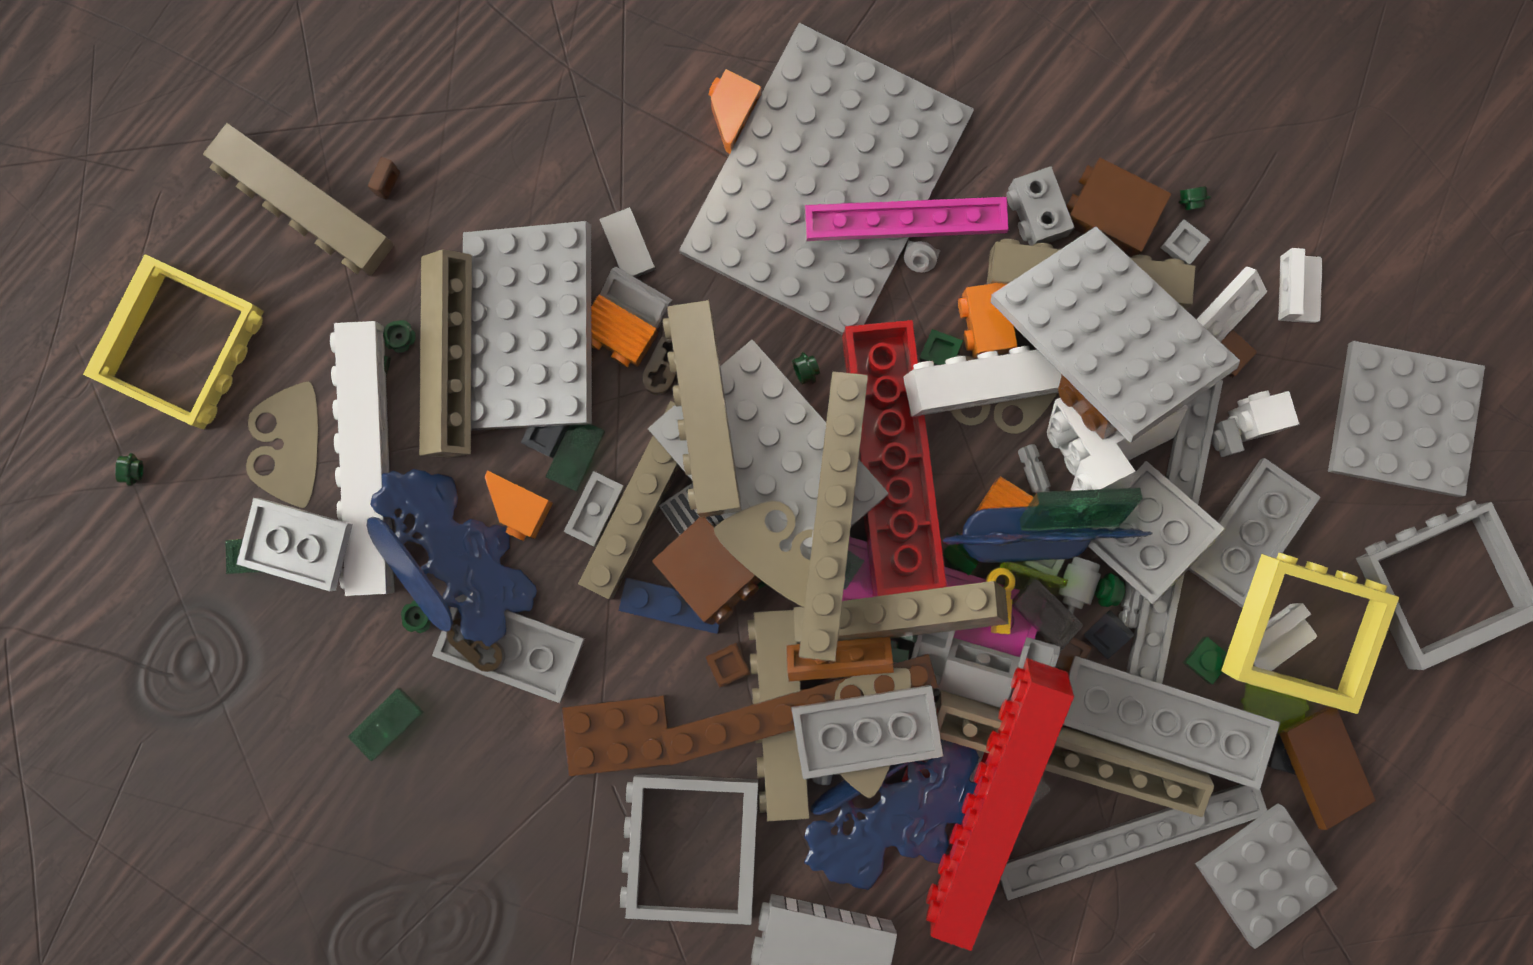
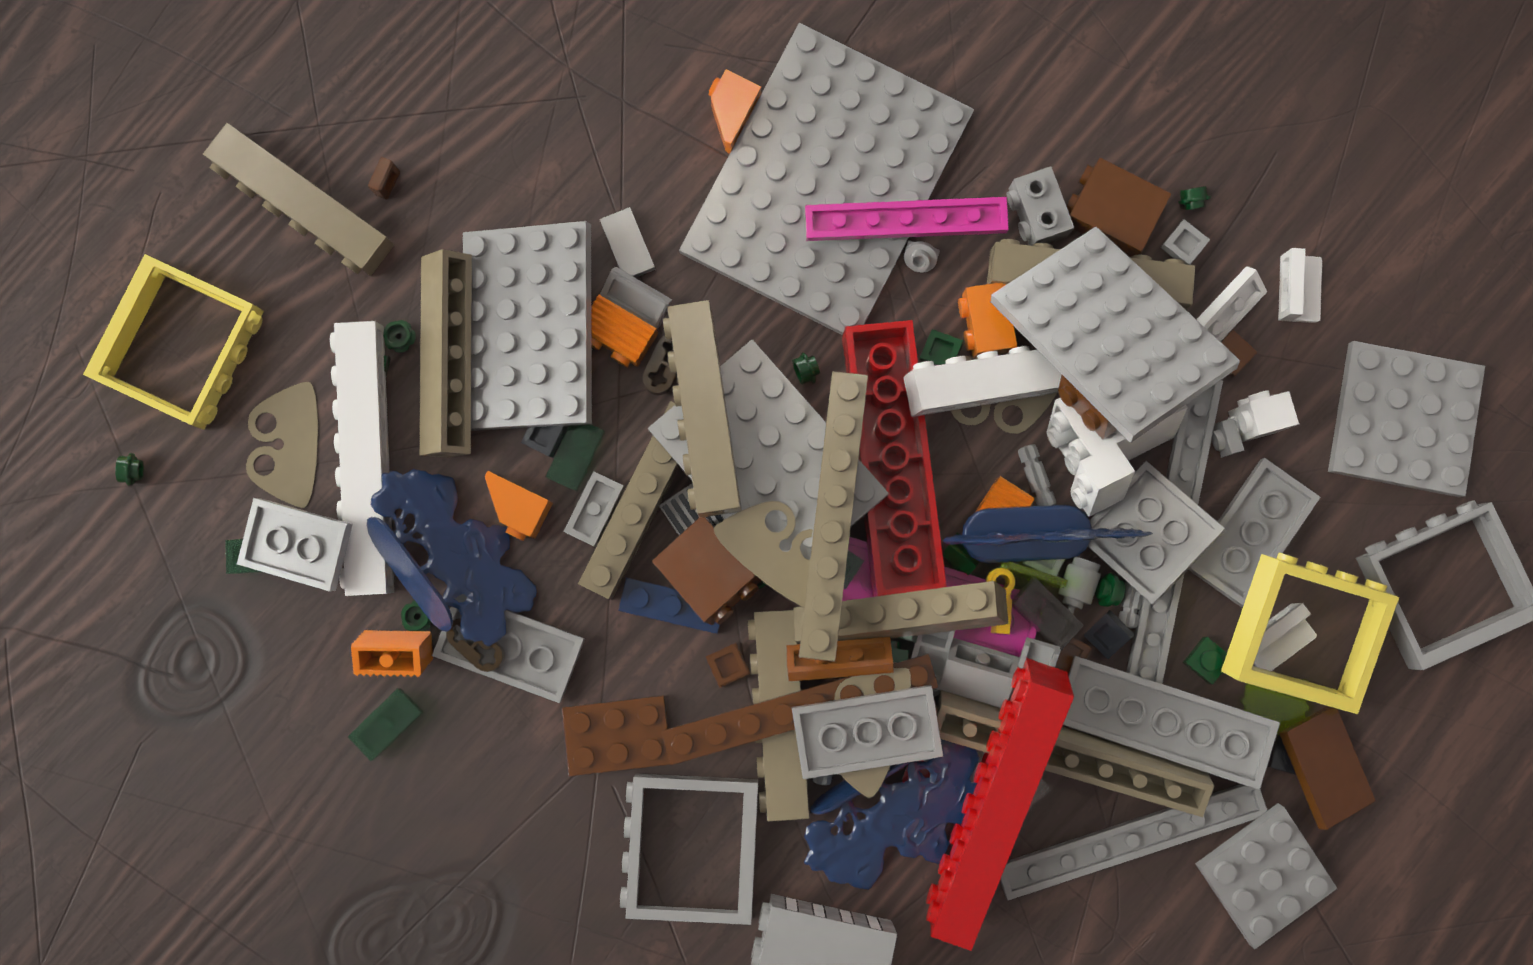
clear green tile [1019,488,1143,531] -> none
none -> orange brick [351,630,433,677]

